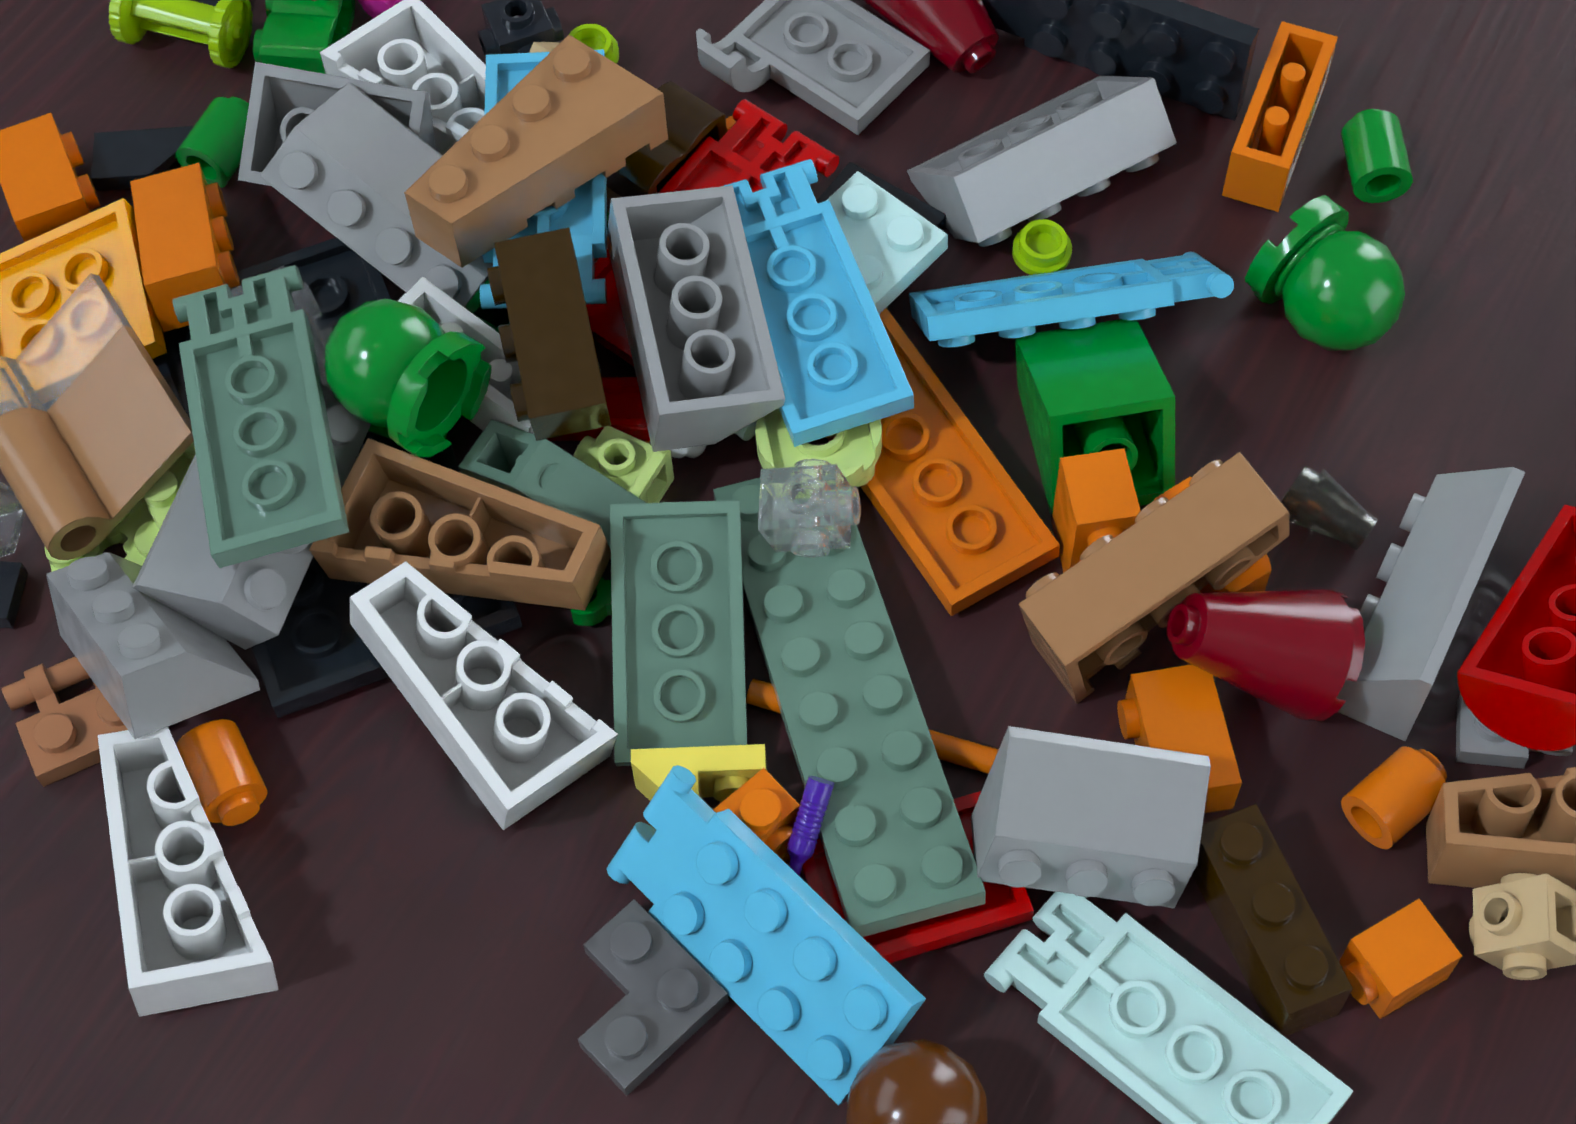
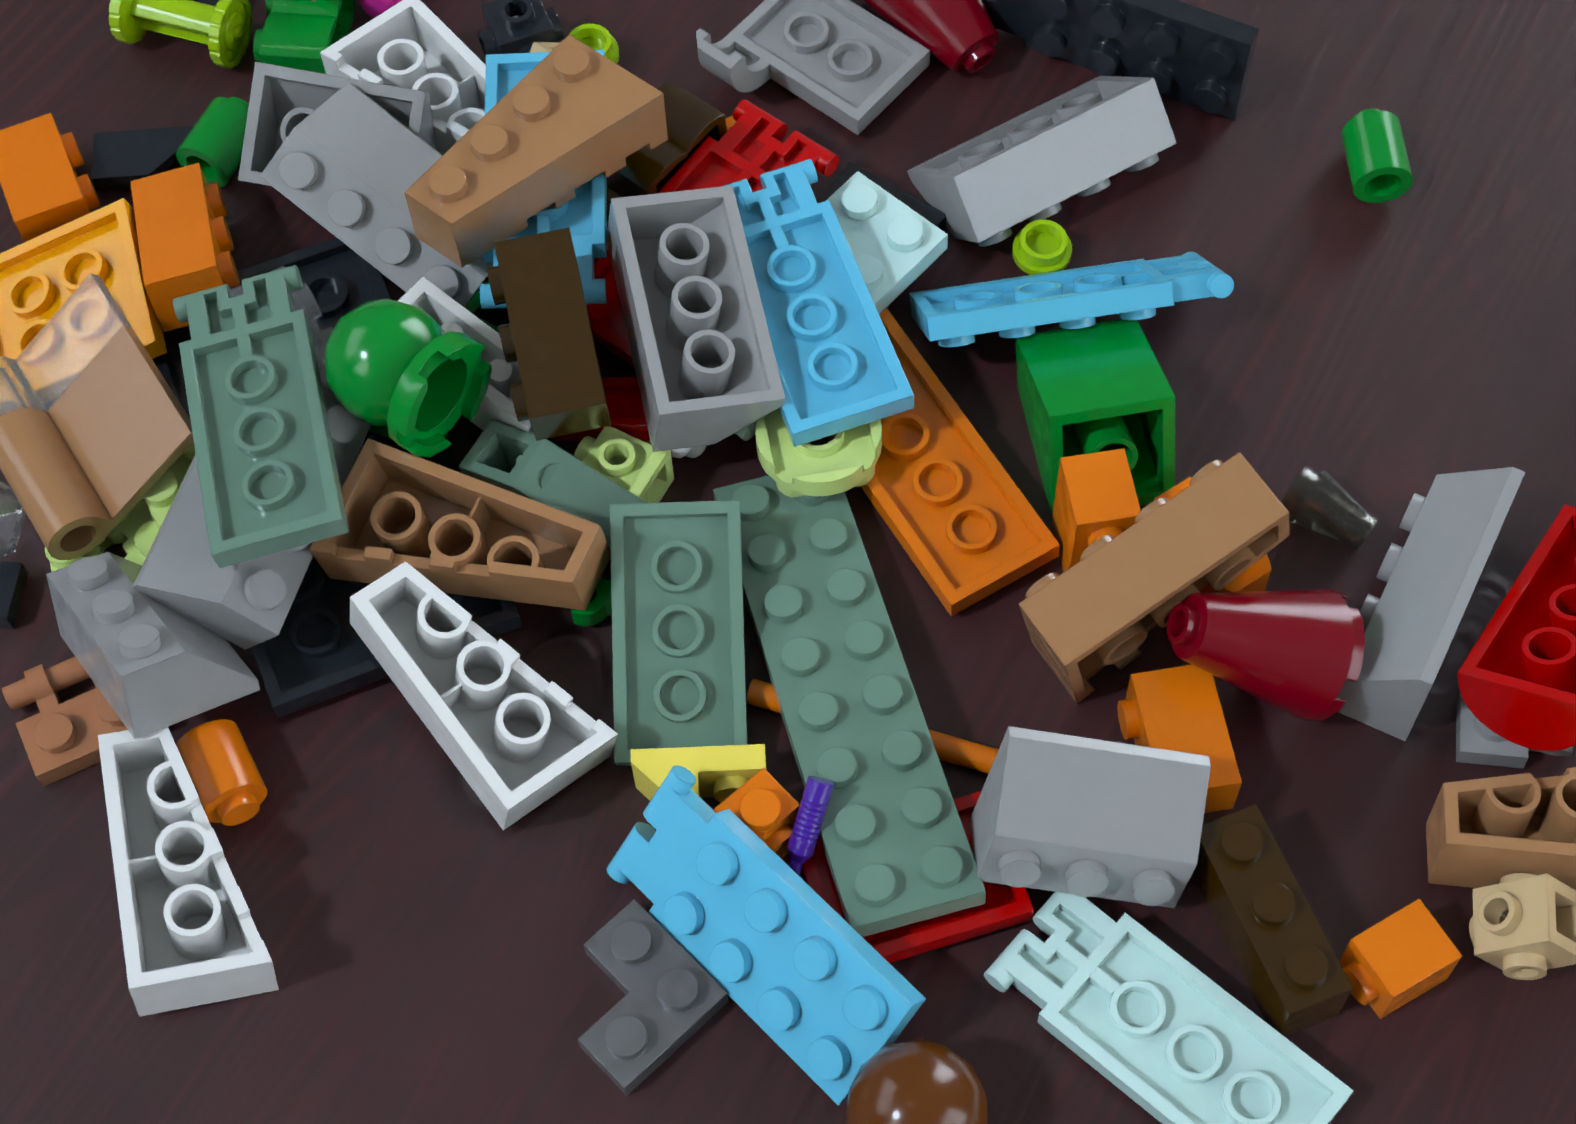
clear brick [758,459,861,558] -> none
orange brick [1222,21,1338,212] -> none
green tile [1245,195,1405,351] -> none
orange brick [1341,746,1447,849] -> none

